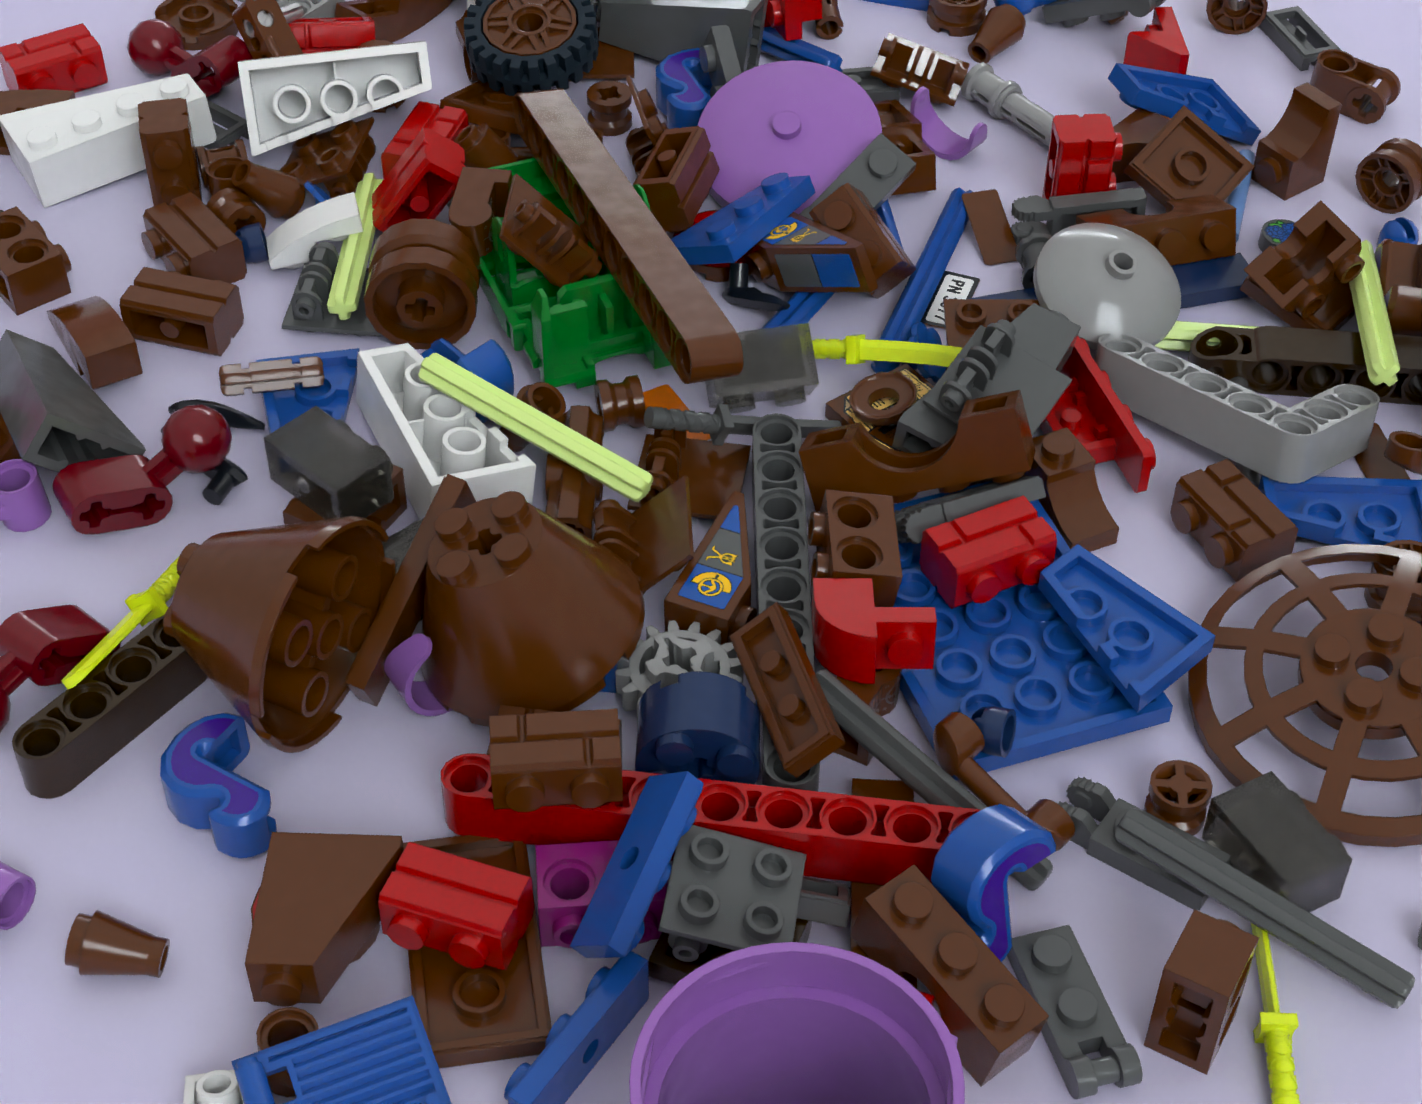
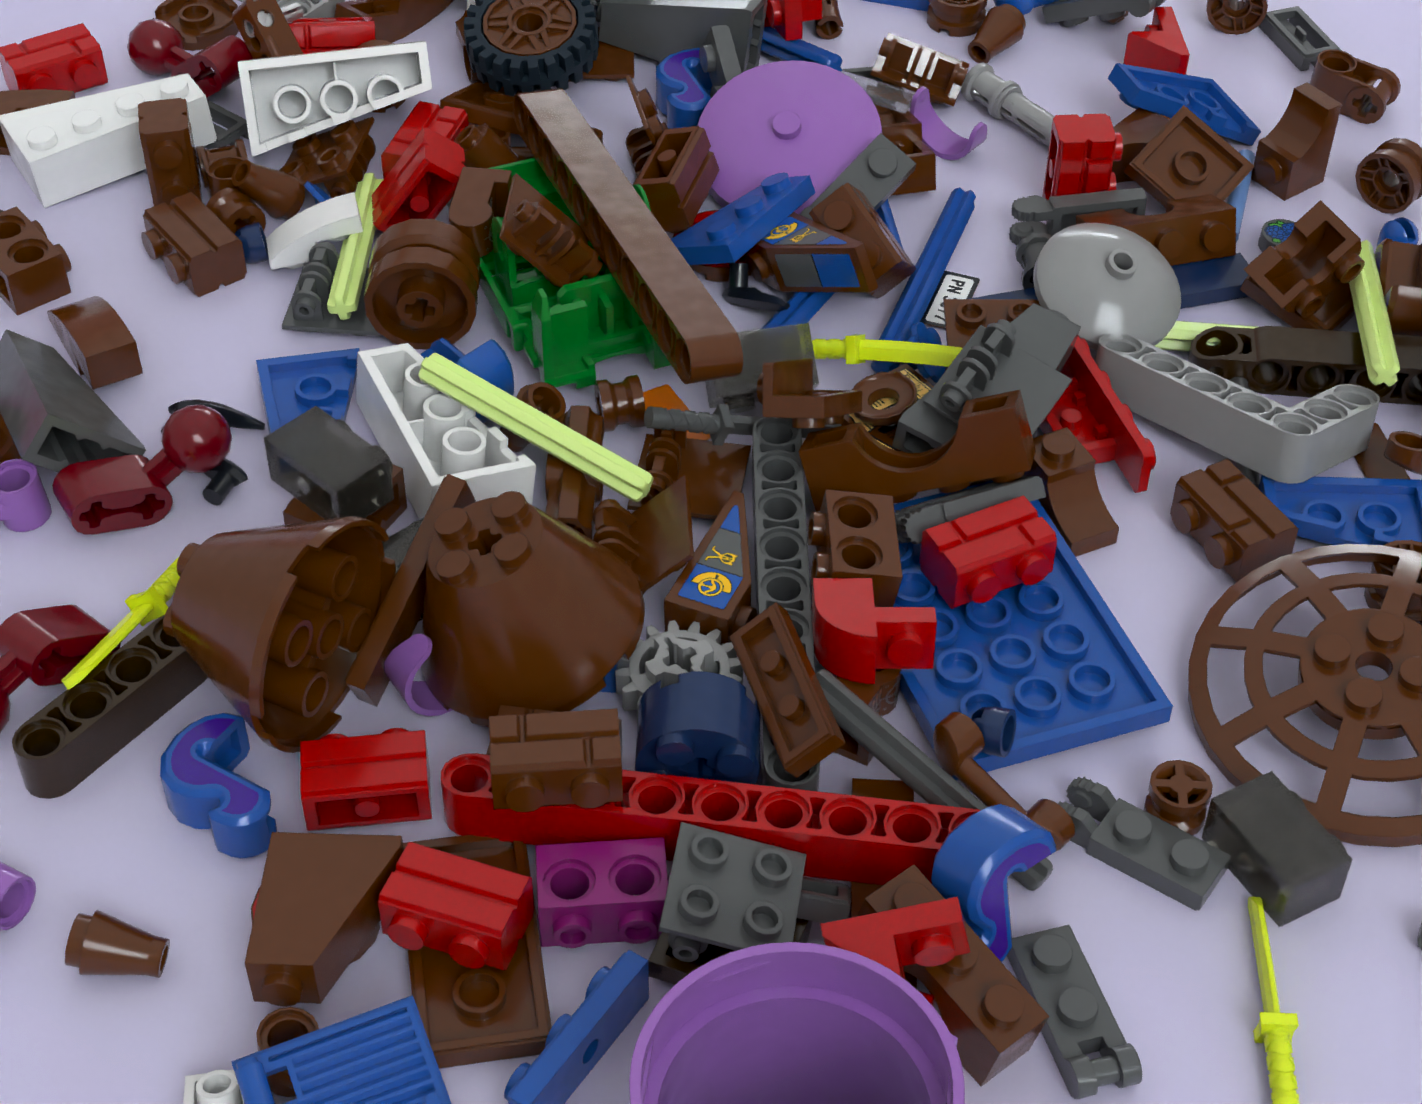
reddish brown brick [119,267,244,357] -> none
axle [219,356,324,396] -> none
blue tile [569,771,704,958] -> none
reddish brown wheel [587,80,632,136] -> none
reddish brown sticker [962,189,1017,265] -> none
blue wing [1038,544,1216,713] -> none
dark grey axle [1114,808,1415,1009] -> none
reddish brown brick [1144,909,1259,1075] -> none
none -> red brick [300,728,432,831]
none -> reddish brown bracket [757,358,862,428]
none -> red slope [820,896,971,979]
none -> clear piece [841,71,916,114]

